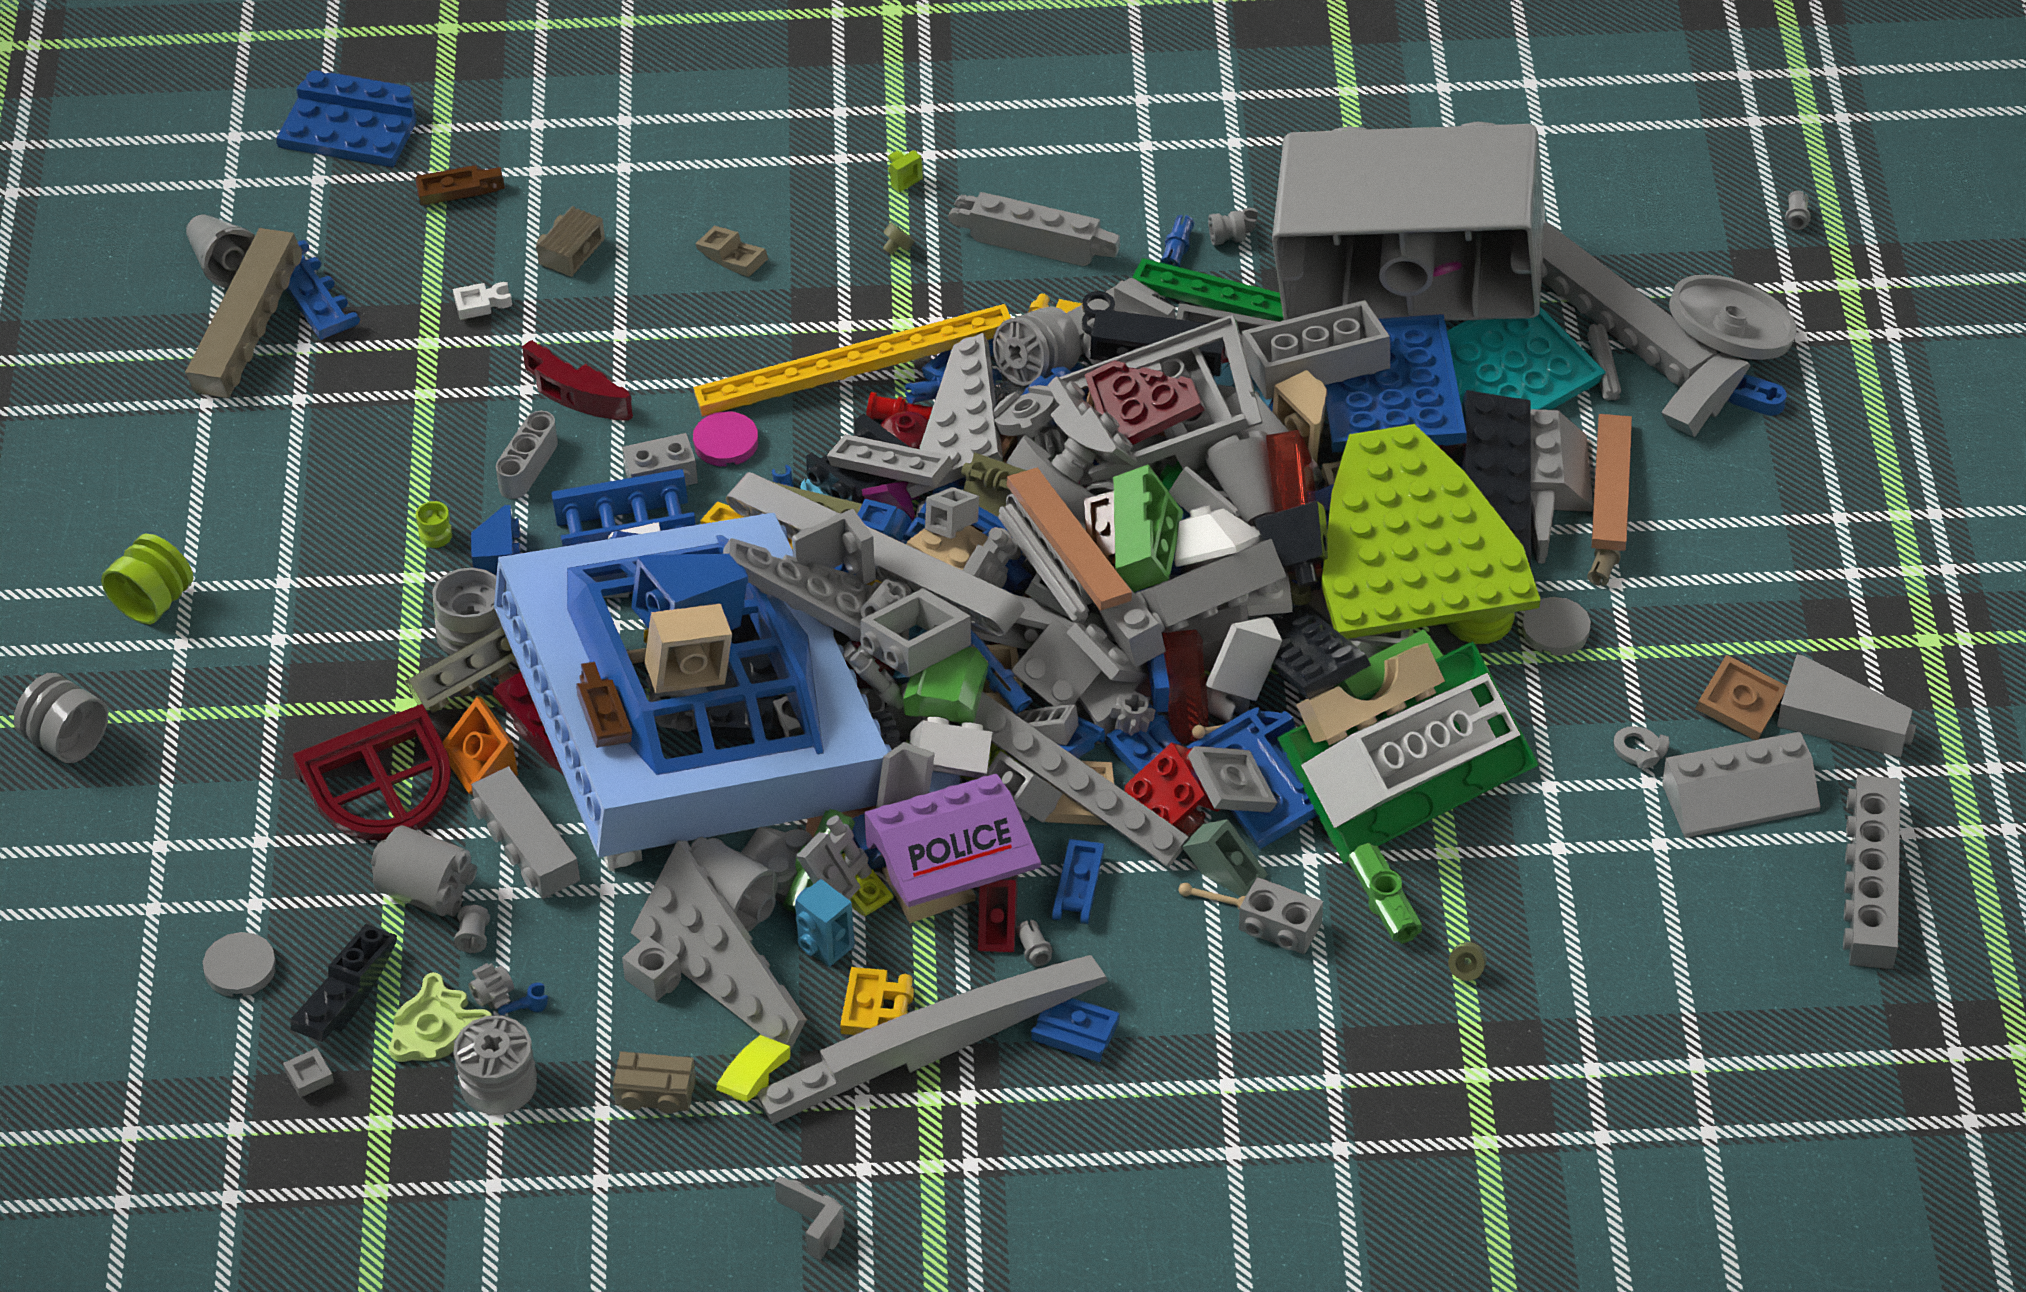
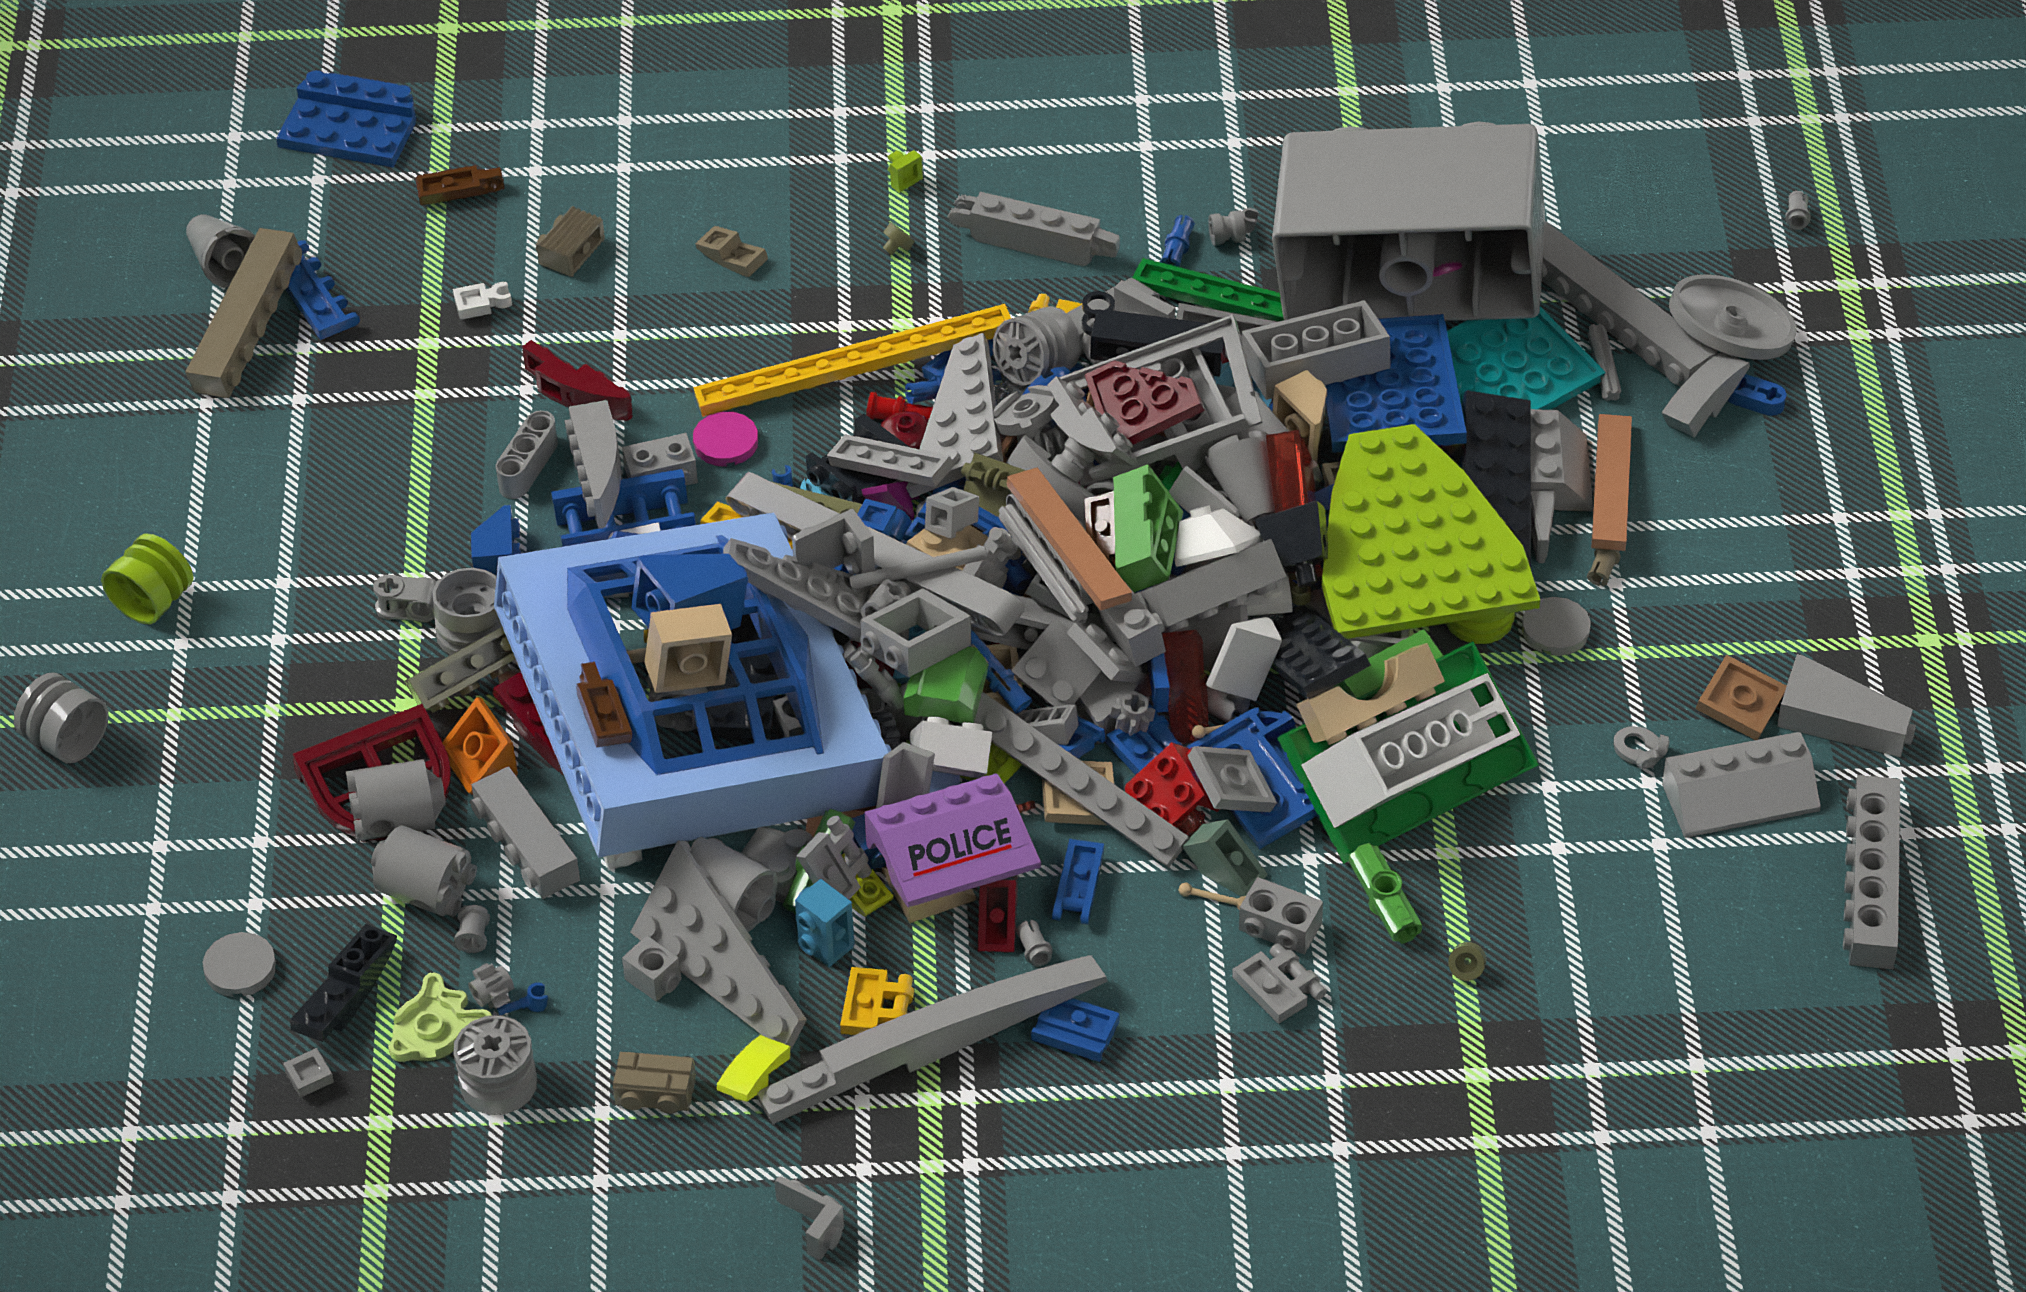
lime wheel [415,501,452,548] -> none
light grey brick [984,751,1063,823] -> none
none -> light grey cylinder [346,759,446,841]
none -> light grey piece [373,575,437,622]
none -> light grey slope [564,400,621,529]
none -> light grey bar [849,546,988,590]
none -> light grey plate [1233,943,1327,1024]

